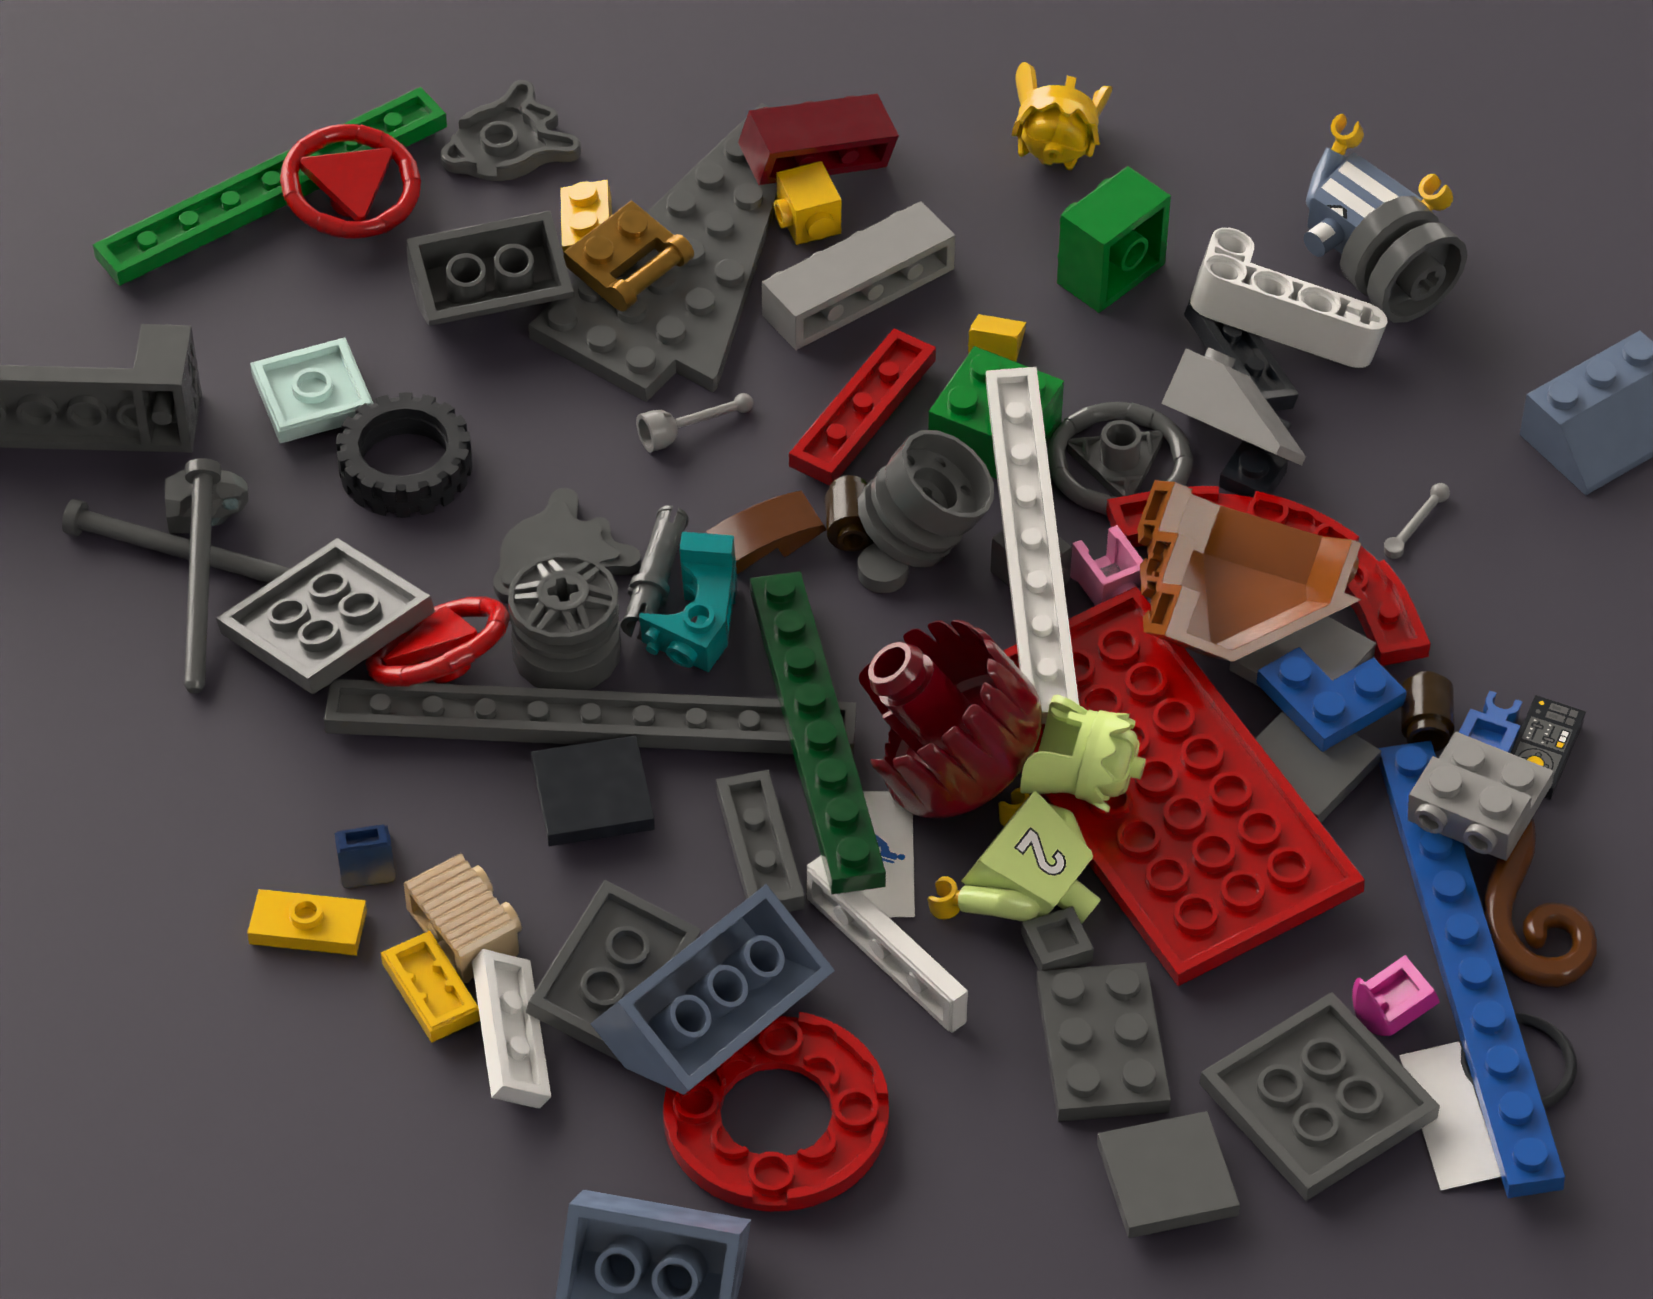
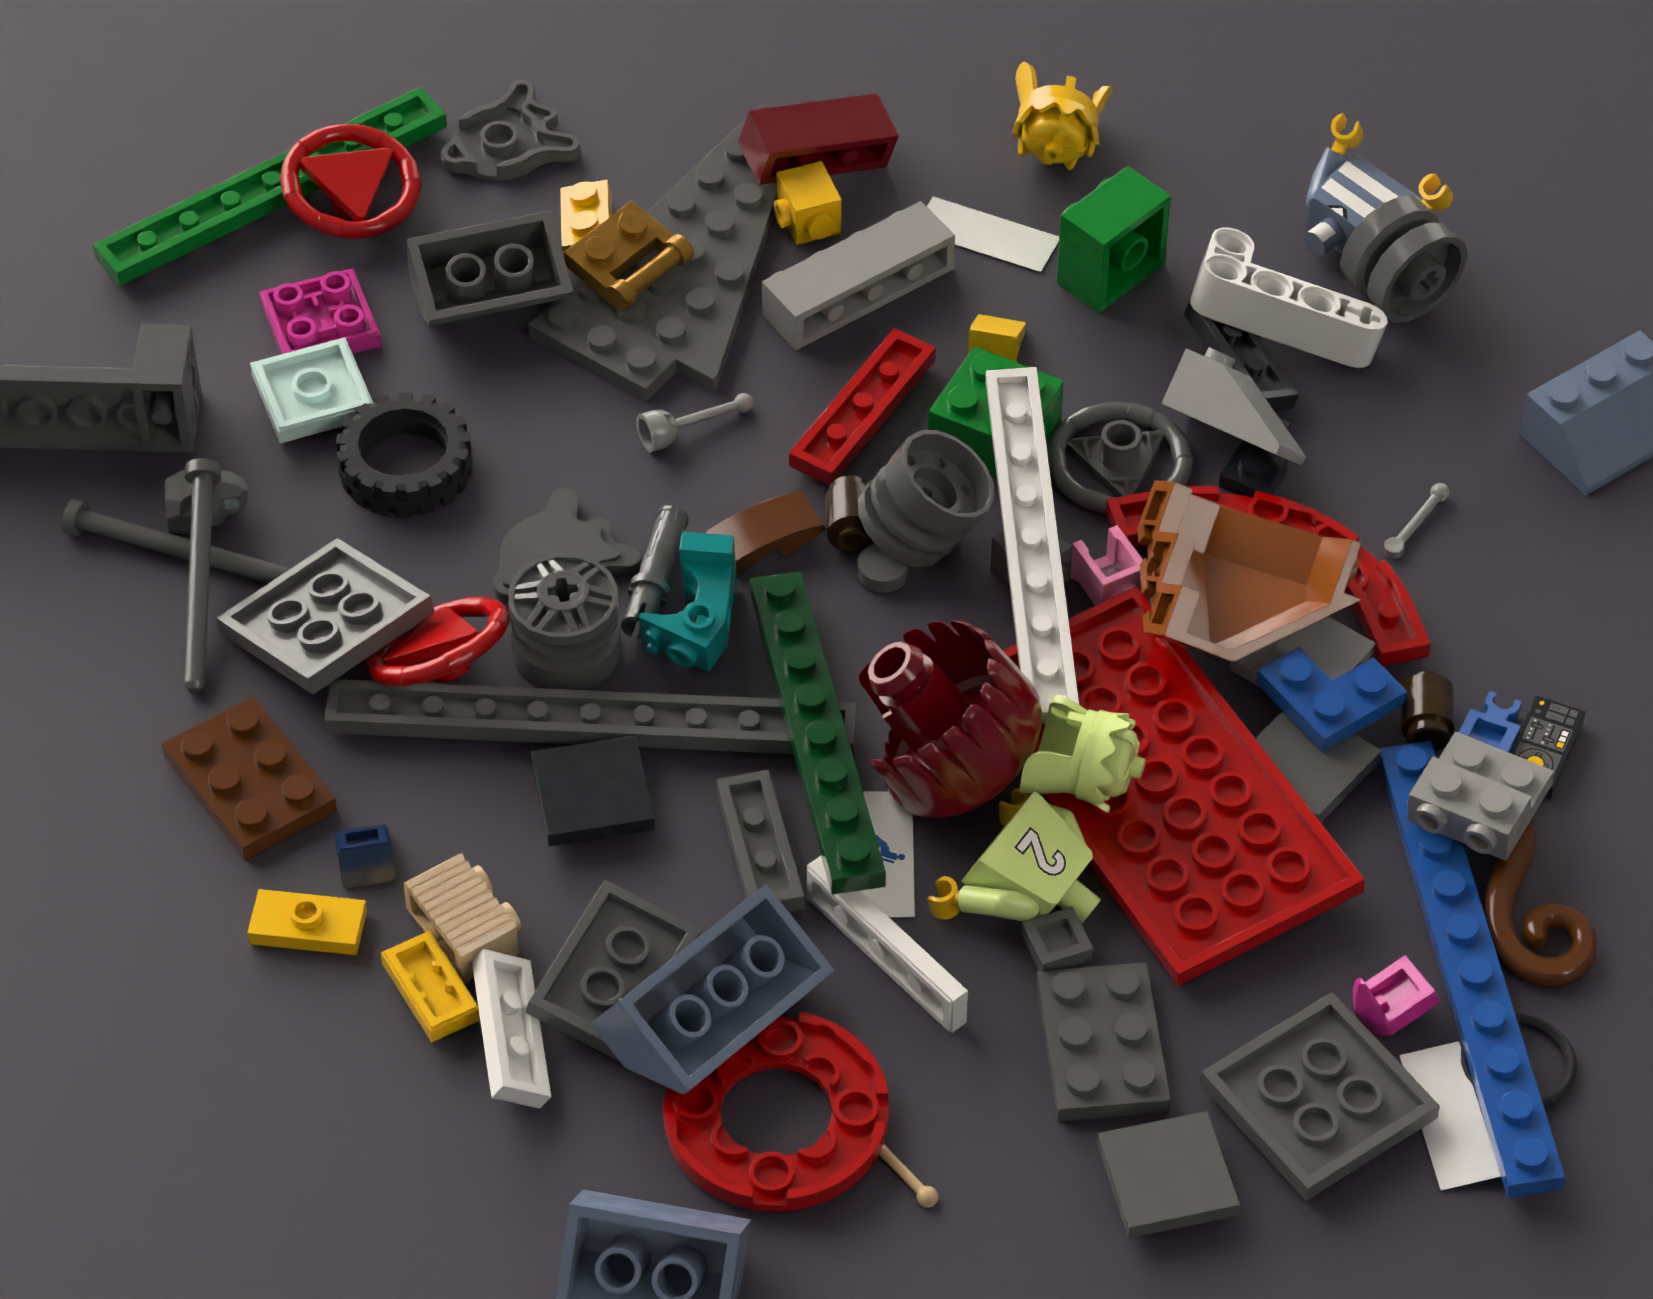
none -> reddish brown plate [162,696,337,860]
none -> dark pink tile [259,268,382,355]
none -> tan hinge [879,1144,939,1208]
none -> white sticker [927,197,1059,272]

